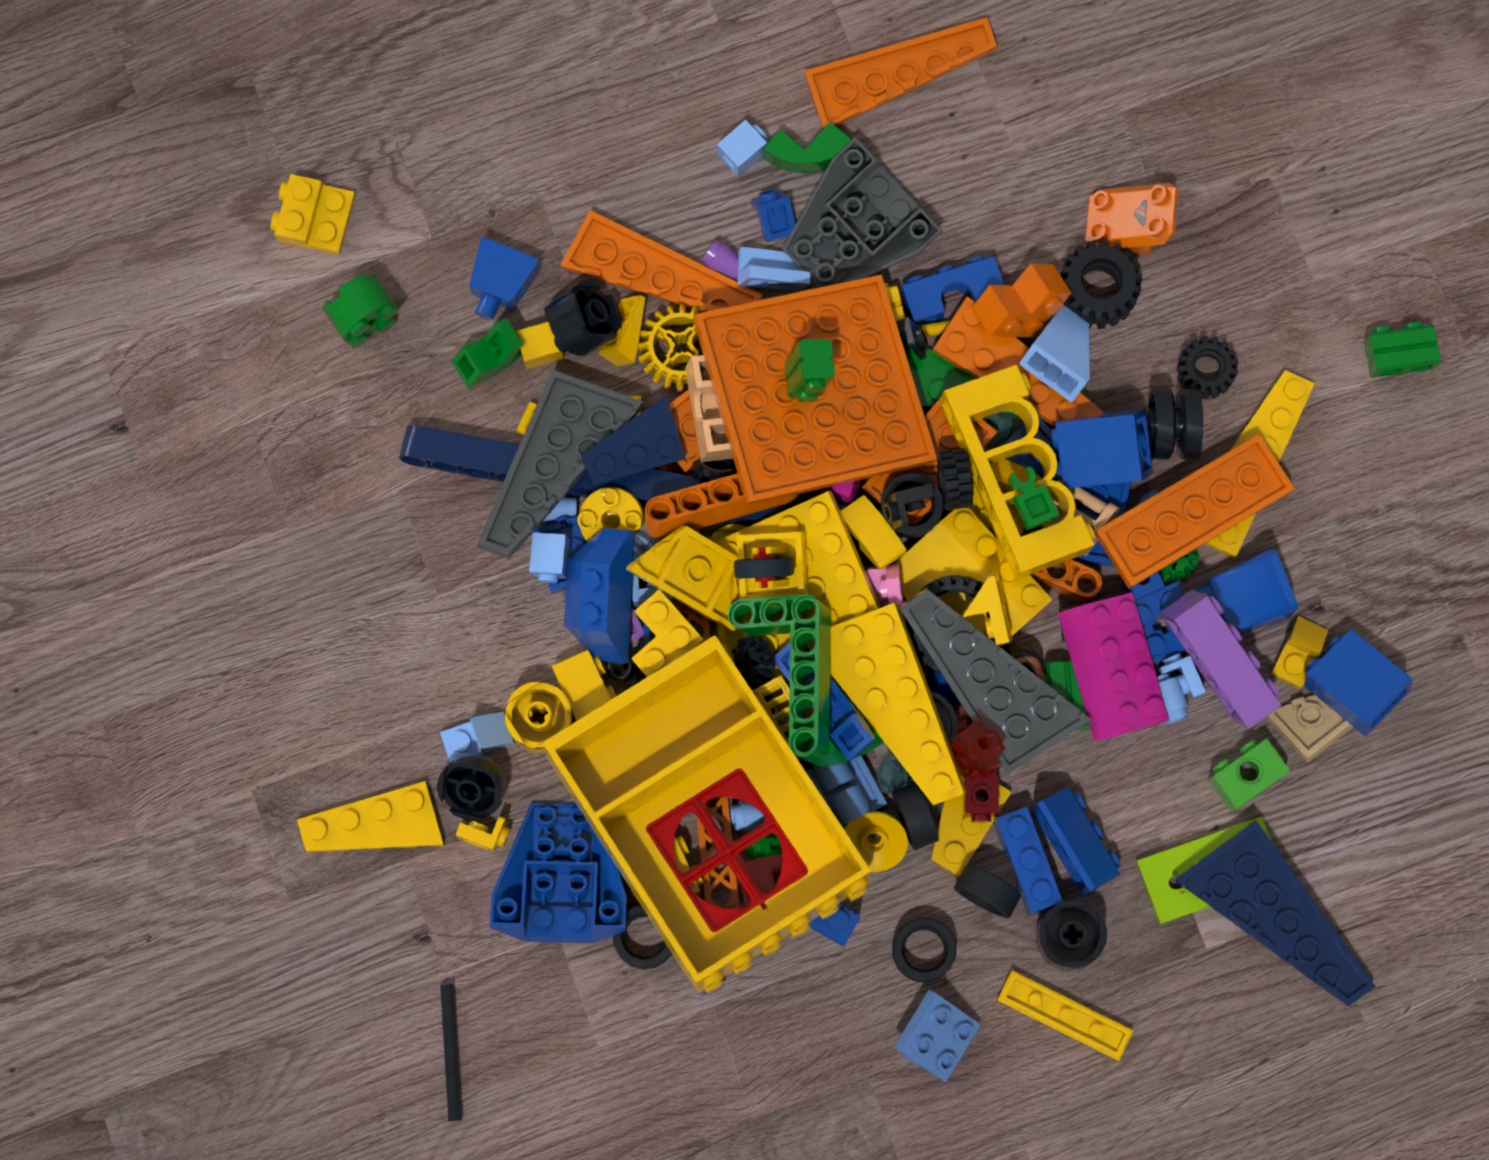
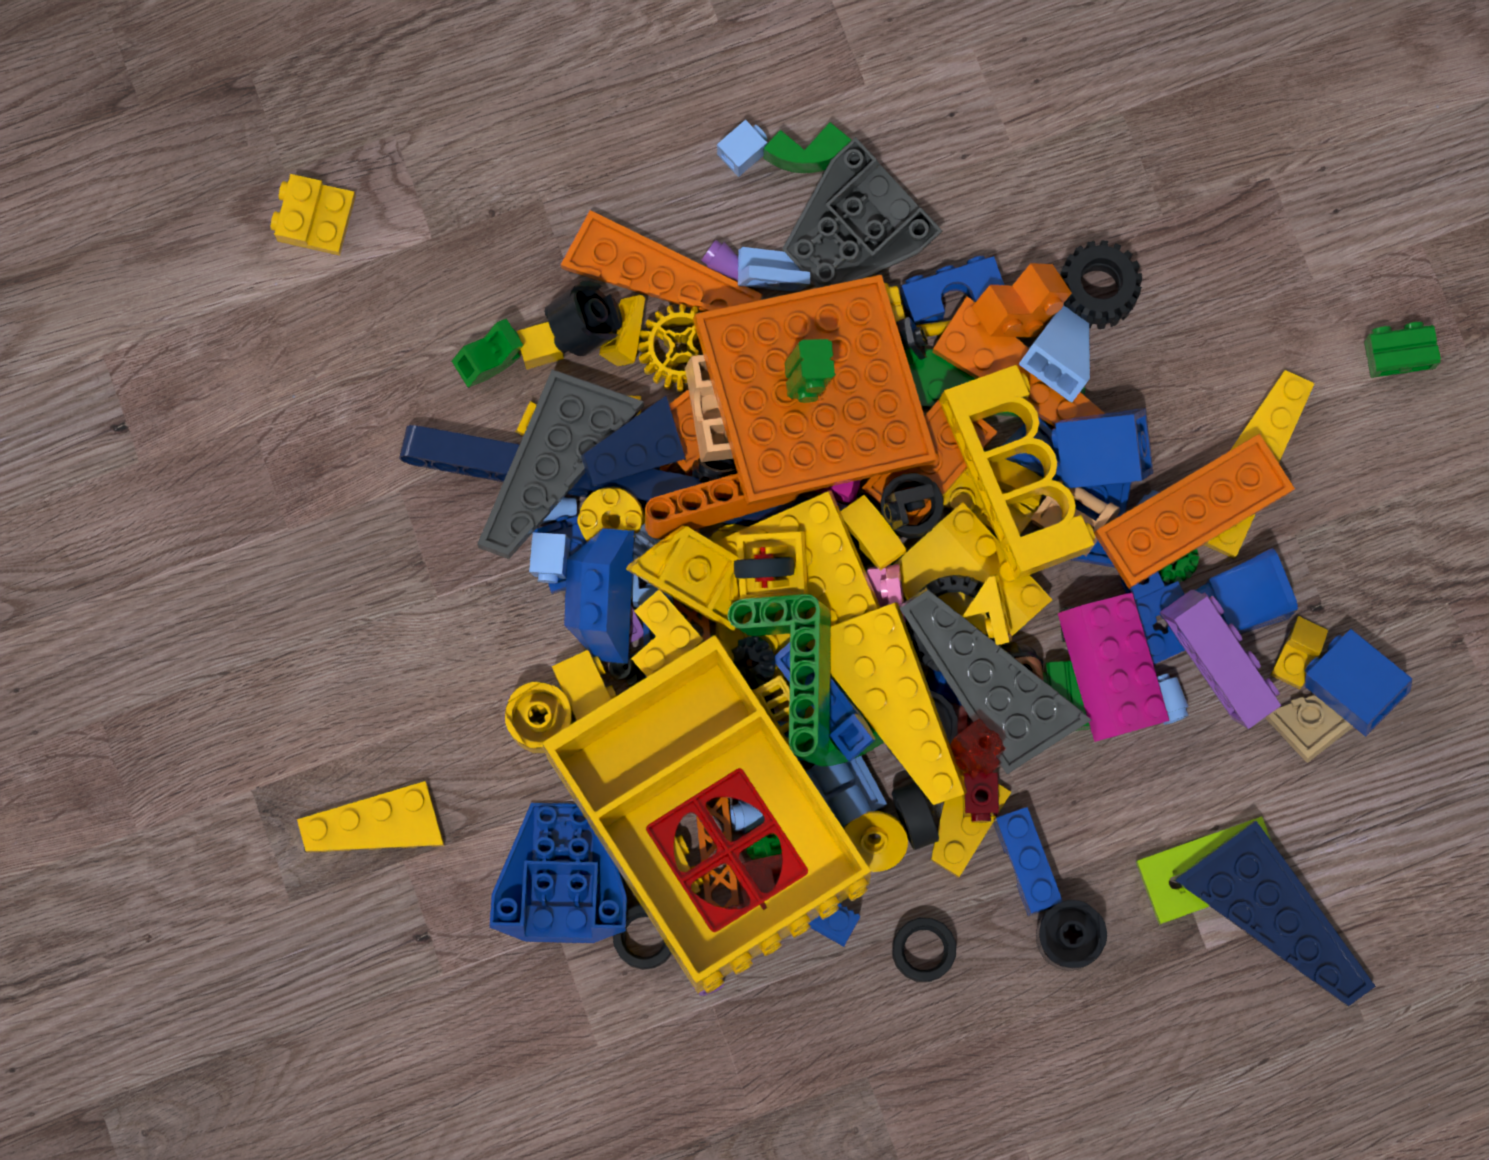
green brick [322,273,399,348] -> none
black cylinder [437,753,506,821] -> none
light blue slope [440,712,514,762] -> none
black bar [440,984,462,1122] -> none
yellow bracket [456,816,510,853] -> none
blue torso [469,237,541,320] -> none
blue bracket [750,189,796,242] -> none
orange wing [804,17,997,130] -> none
clear light blue tile [877,760,912,793] -> none
medium blue plate [894,990,981,1082] -> none
black tyre [937,448,973,511] -> none
black tyre [954,865,1022,919] -> none
clear light blue tile [983,412,1014,444] -> none
yellow tile [997,970,1134,1061] -> none
green plate [1008,466,1059,530] -> none
orange beam [1030,559,1102,603] -> none
blue slope [1031,787,1121,897] -> none
orange shield [1085,183,1179,255] -> none
black wheel [1147,387,1203,460] -> none
light blue bracket [1158,653,1206,700] -> none
black tyre [1177,336,1239,399] -> none
bright green brick [1208,738,1291,812] -> none

